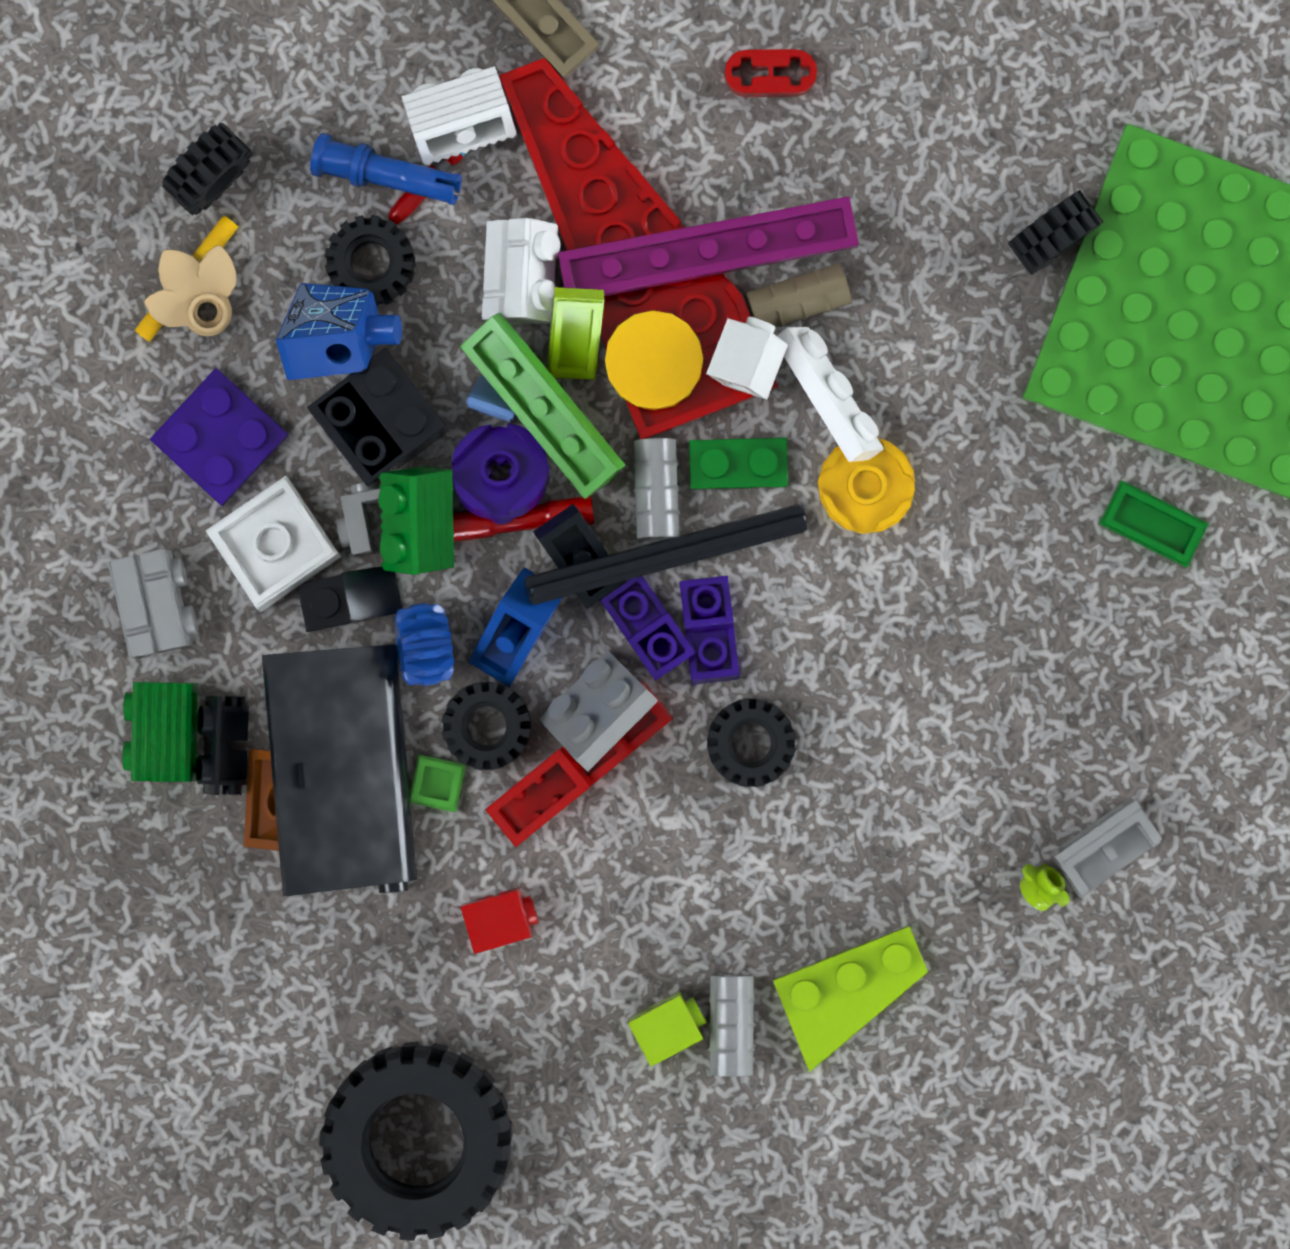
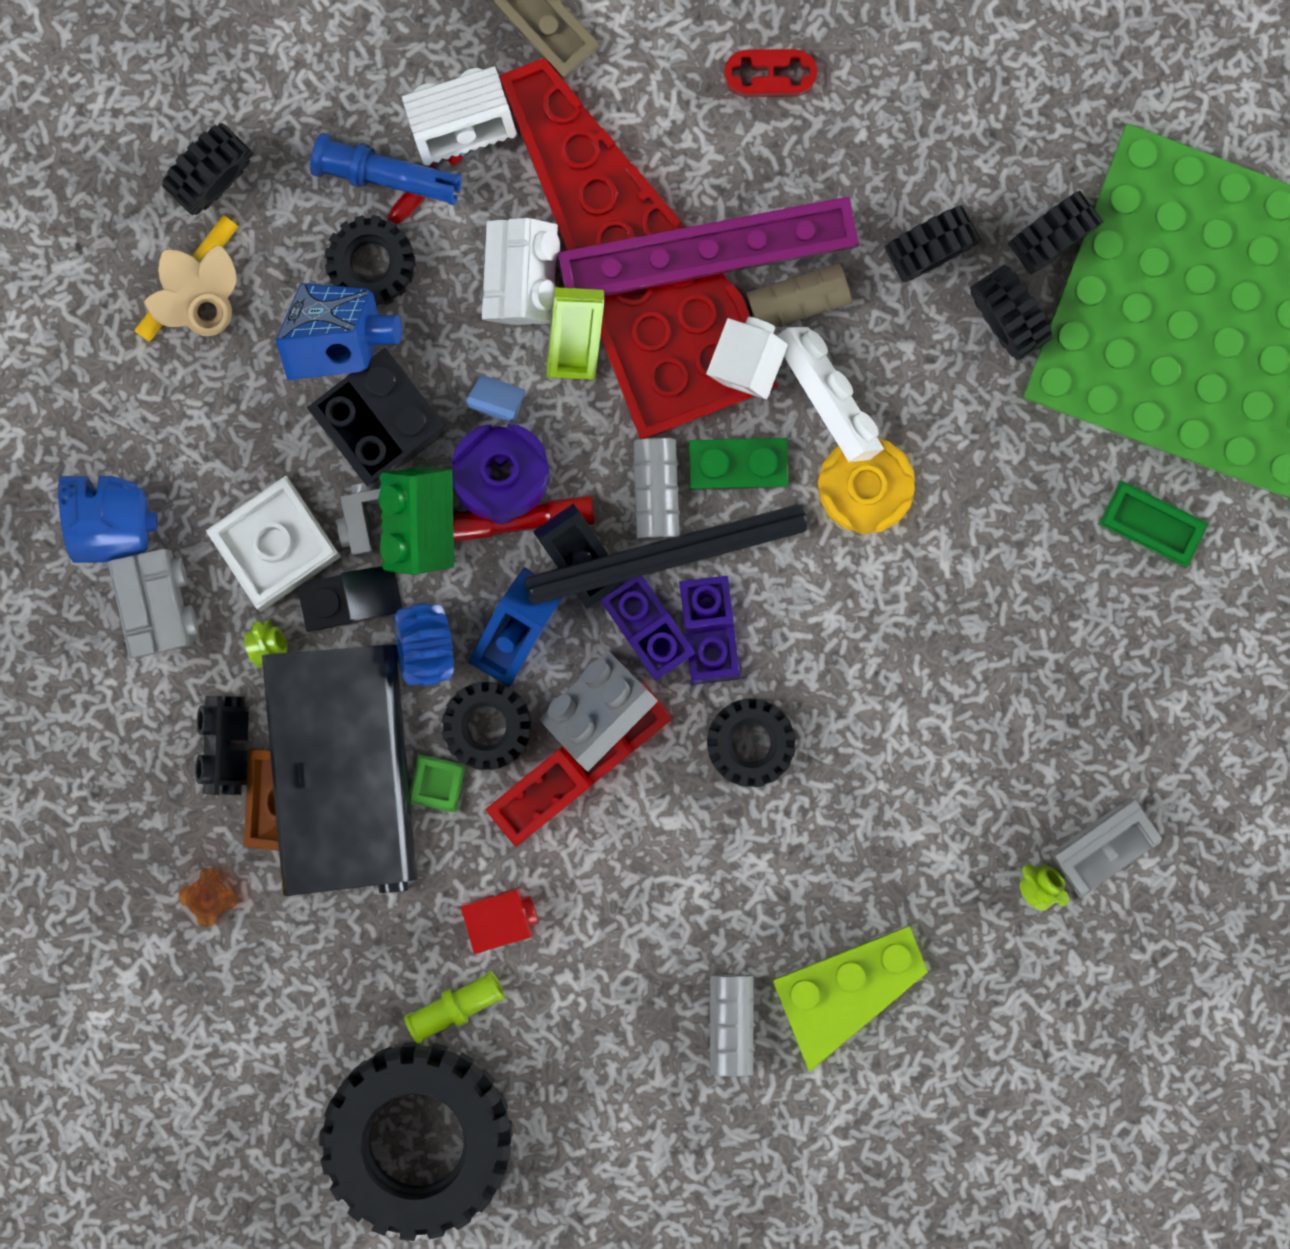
green brick [122,682,198,782] -> none
dark purple plate [149,368,289,506] -> none
bright green fence [460,313,626,499] -> none
yellow tile [605,310,703,411] -> none
lime brick [628,991,707,1067] -> none
none -> blue helmet [58,476,158,563]
none -> clear orange plate [179,868,238,927]
none -> lime plate [244,620,287,668]
none -> lime pin [404,971,505,1044]
none -> black tyre [885,205,981,283]
none -> black tyre [970,265,1053,361]

